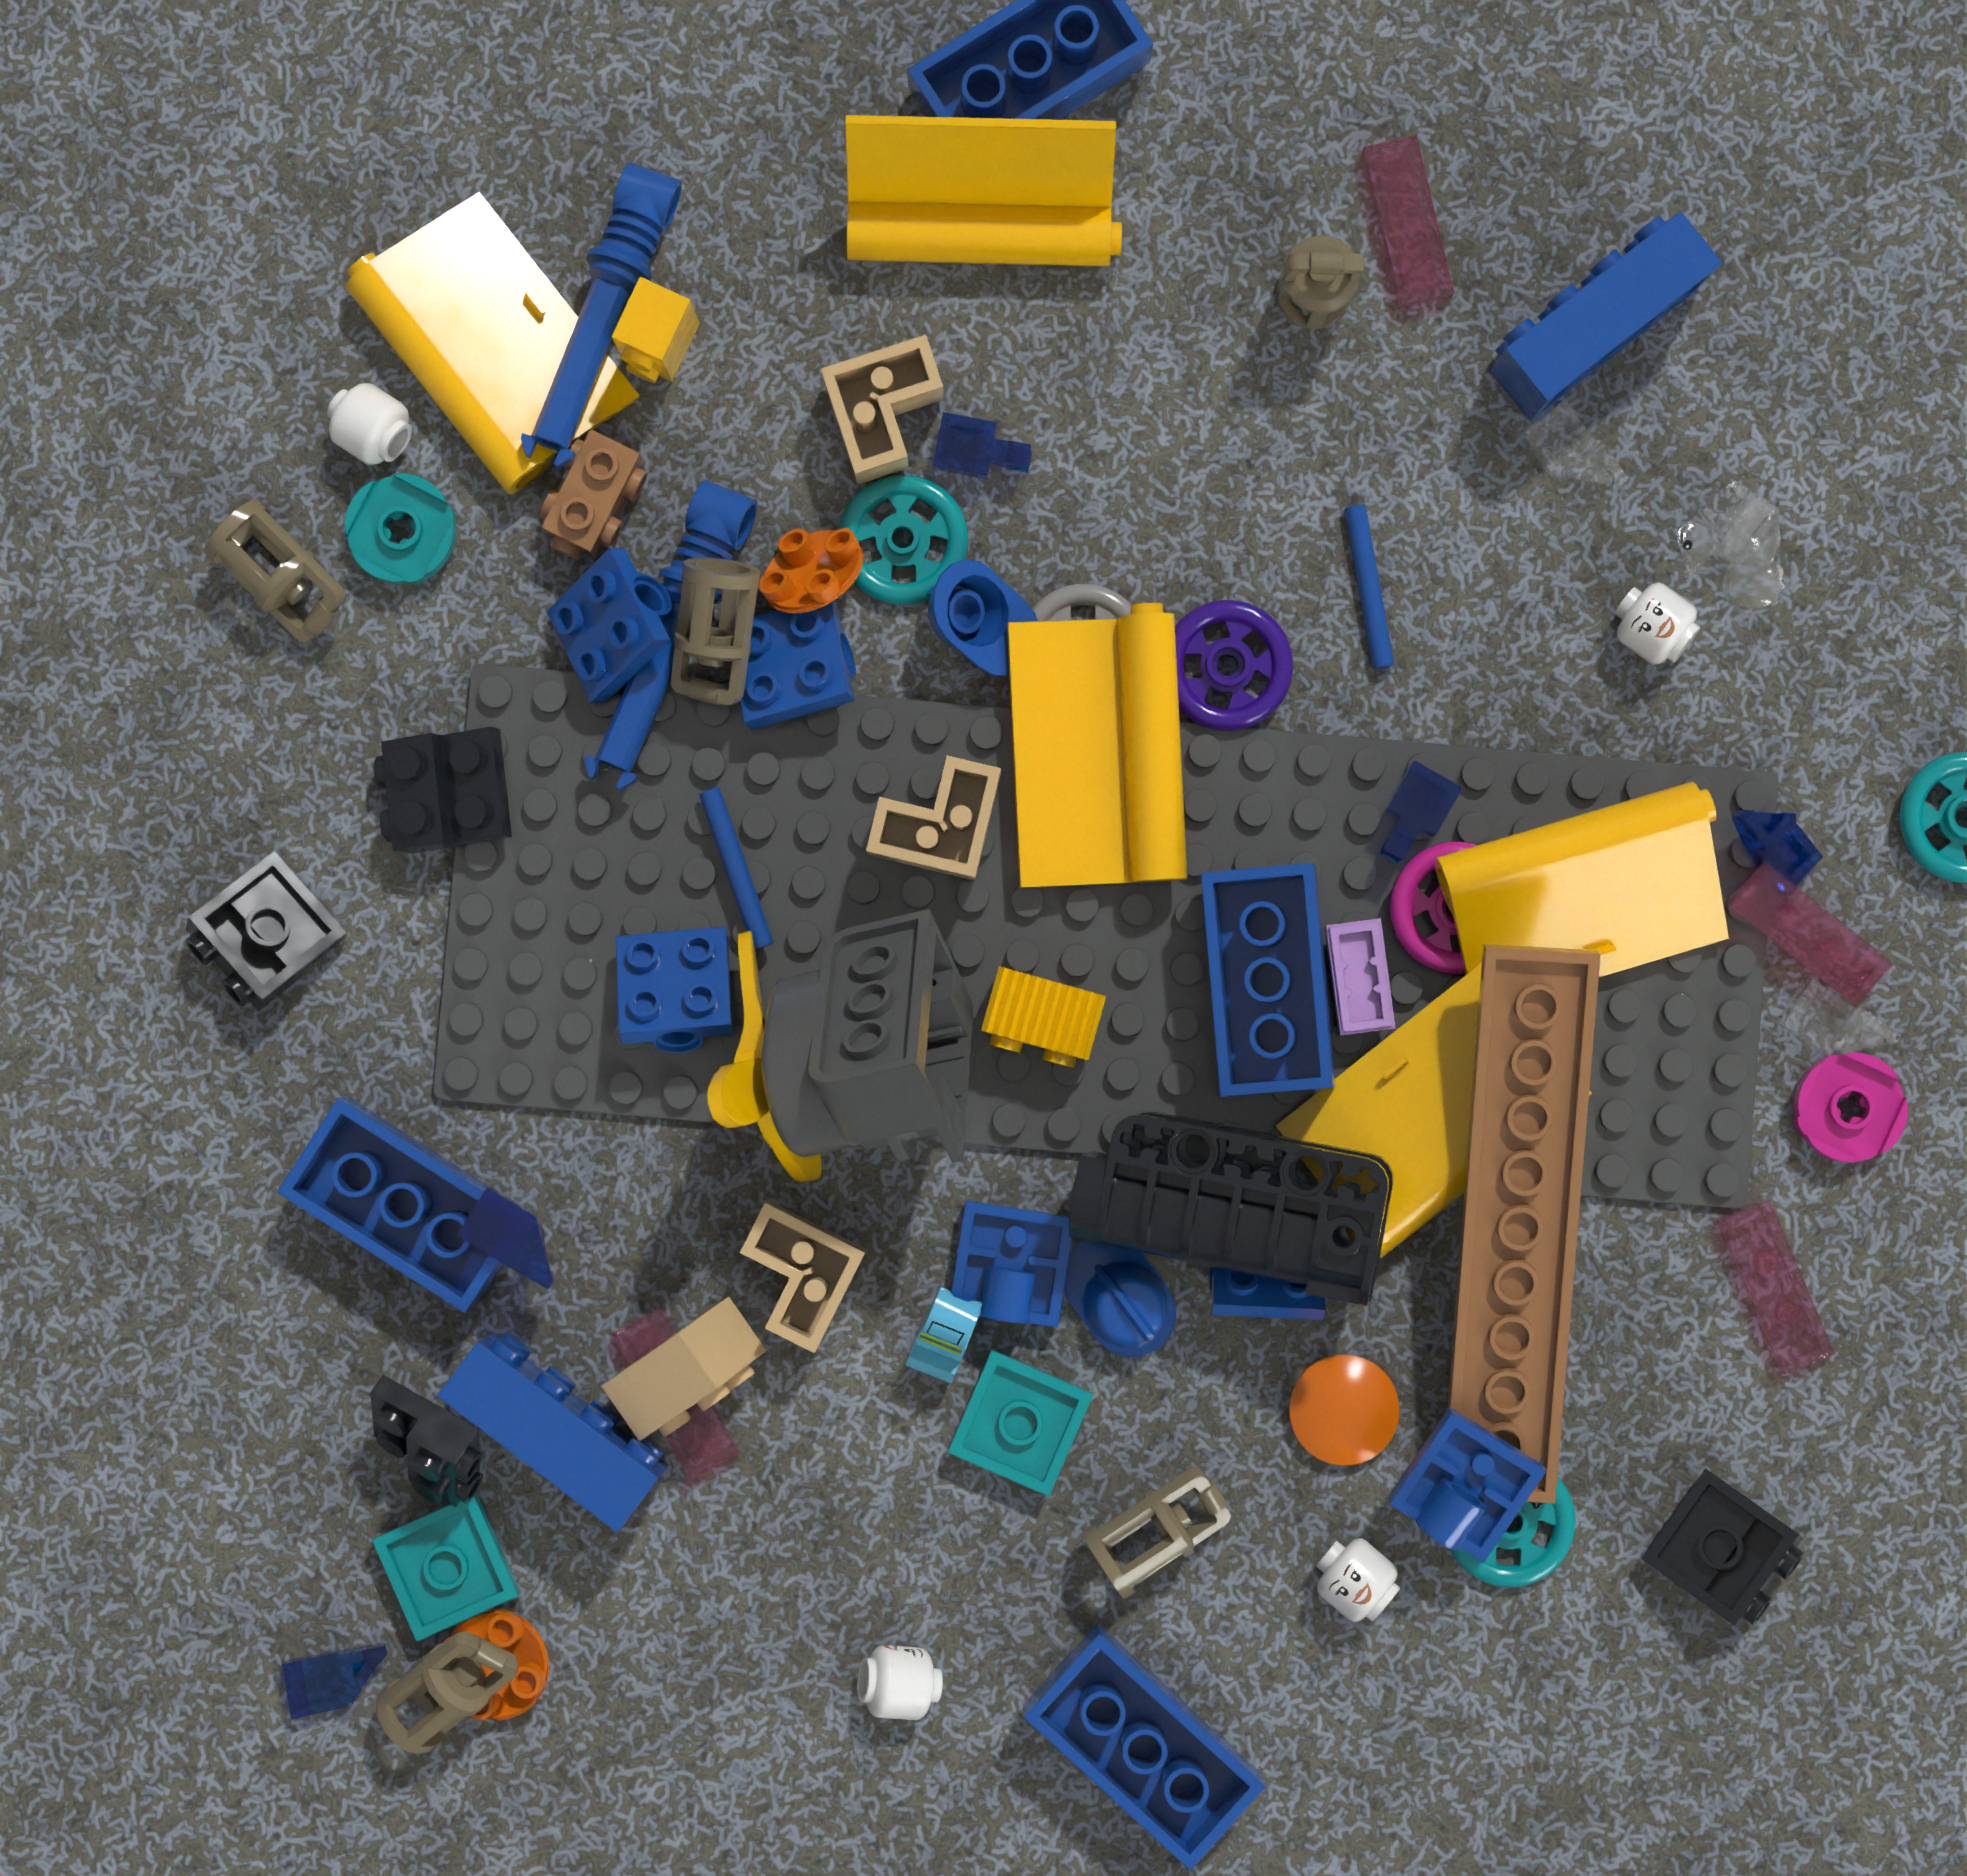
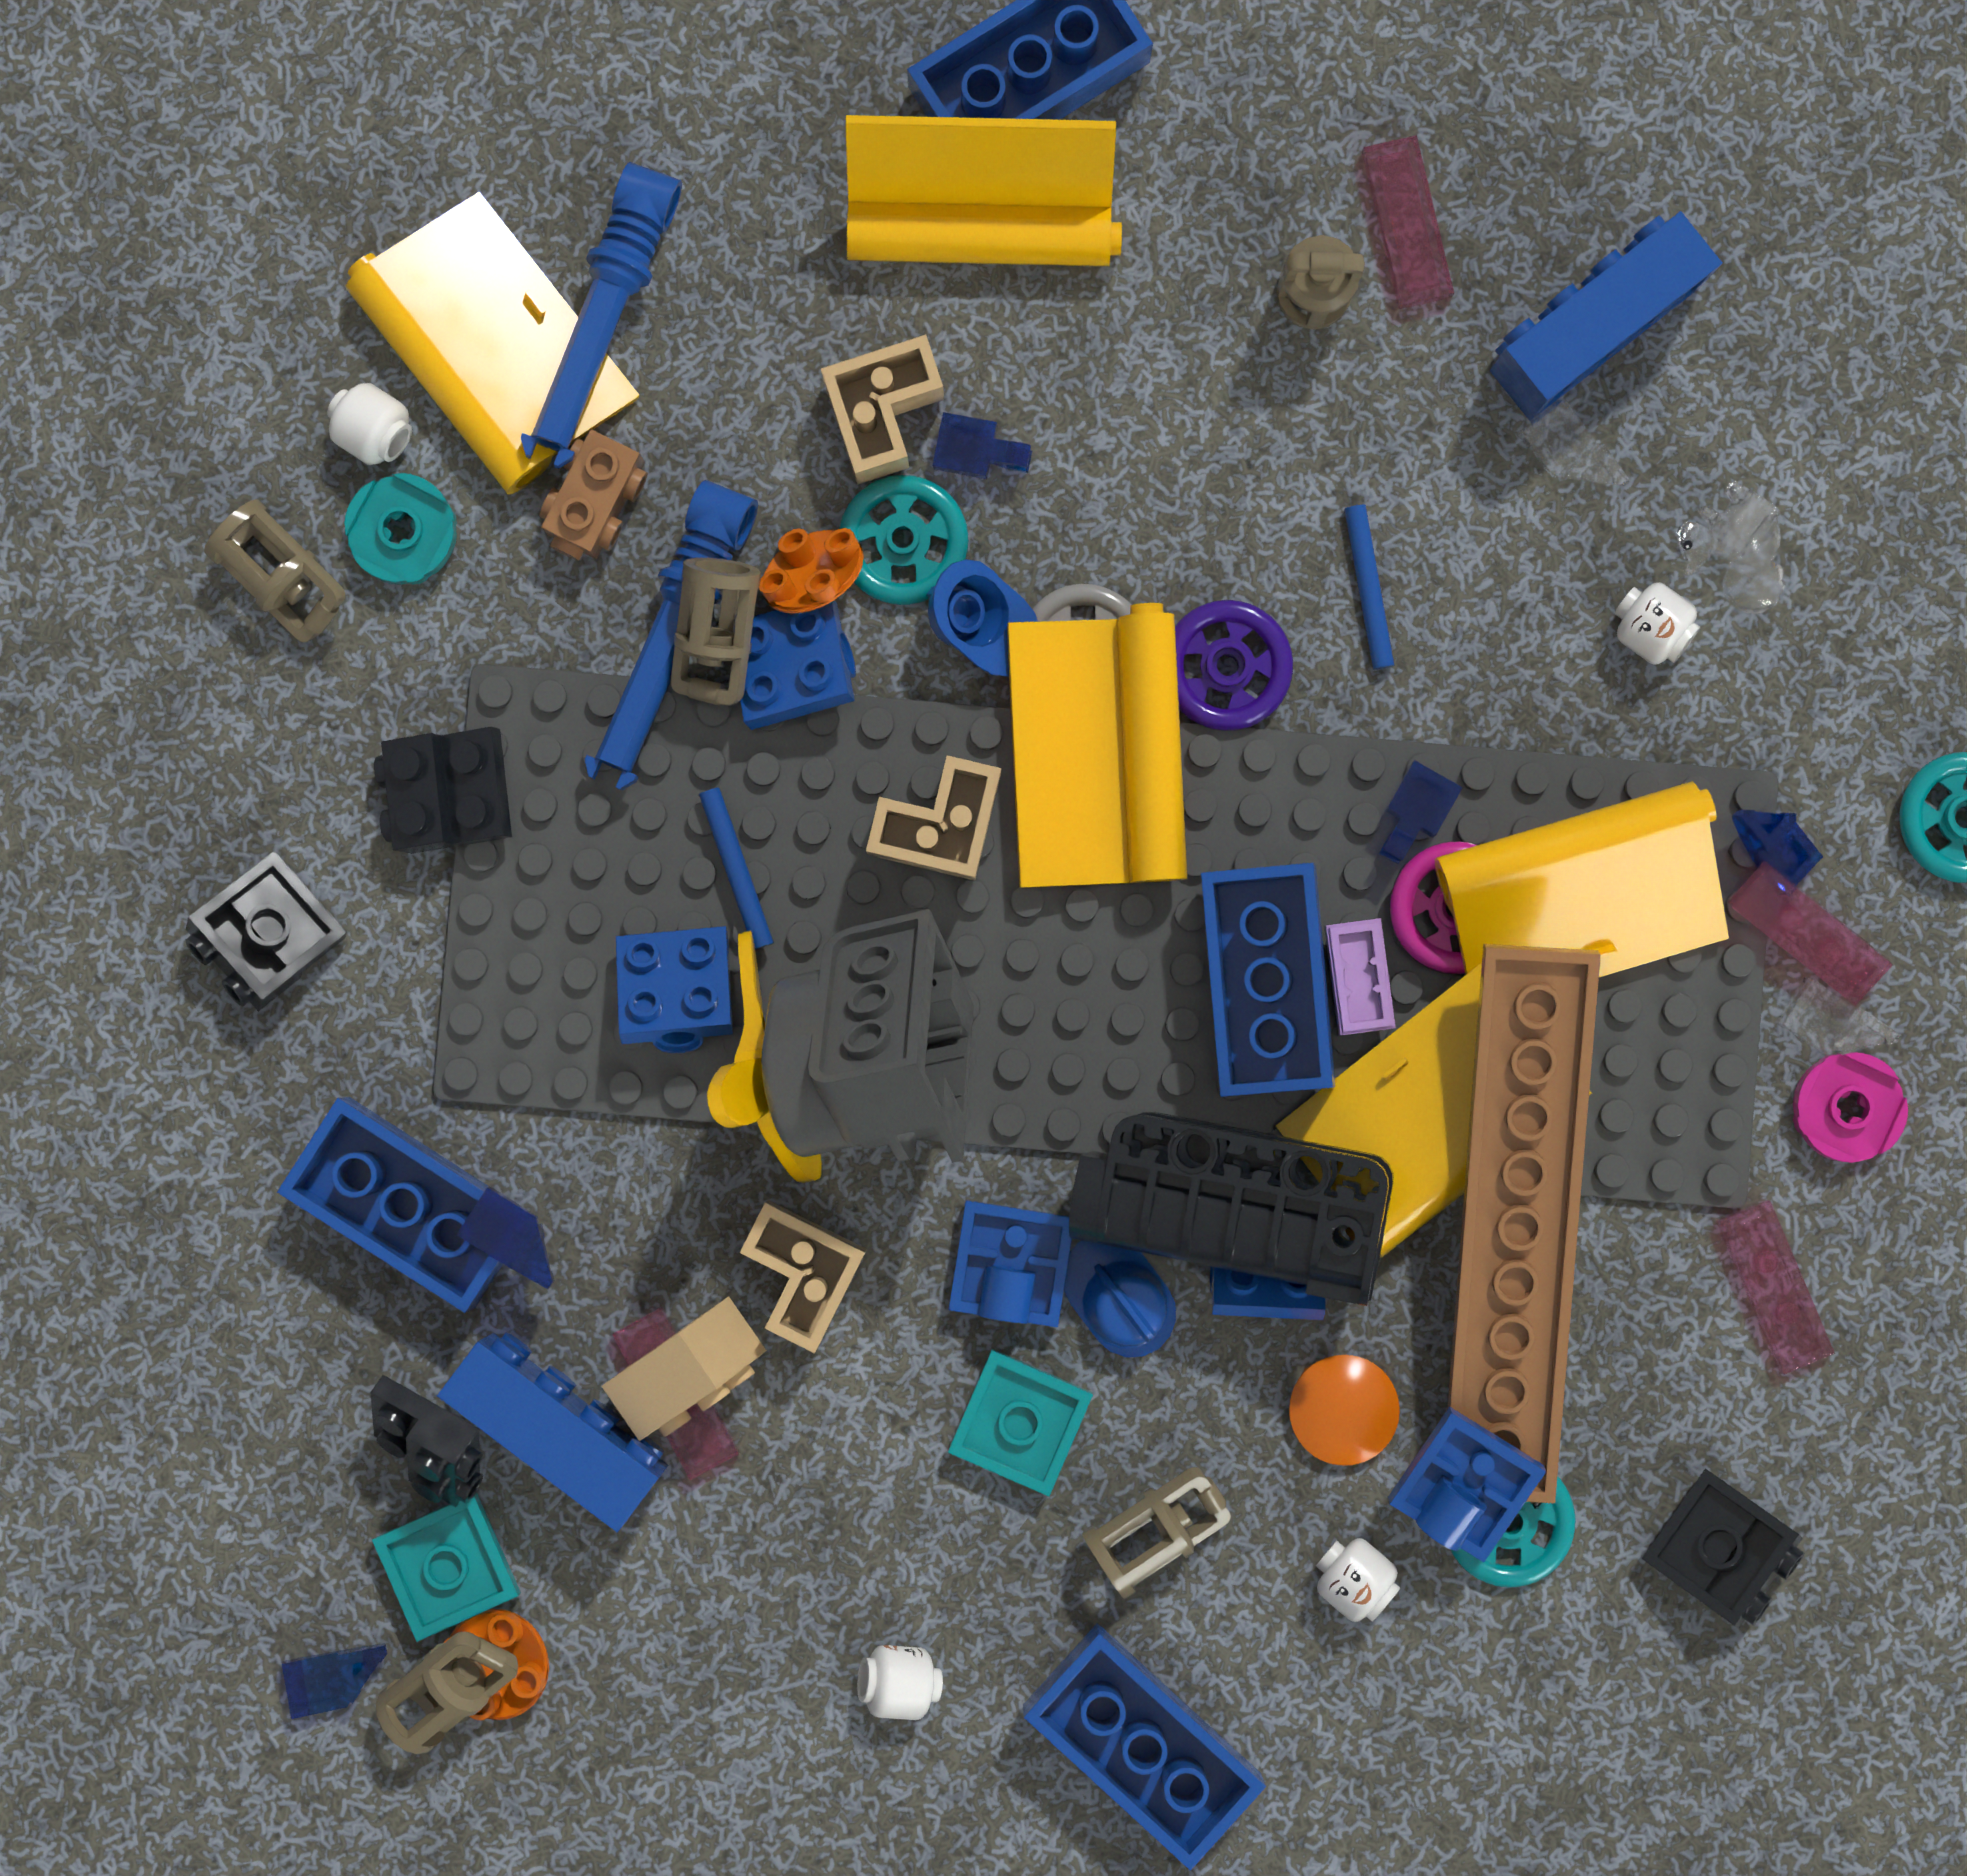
blue plate [547,548,672,703] -> none
yellow brick [611,277,700,383] -> none
medium azure leg [905,1286,982,1383] -> none
yellow brick [981,966,1106,1068] -> none

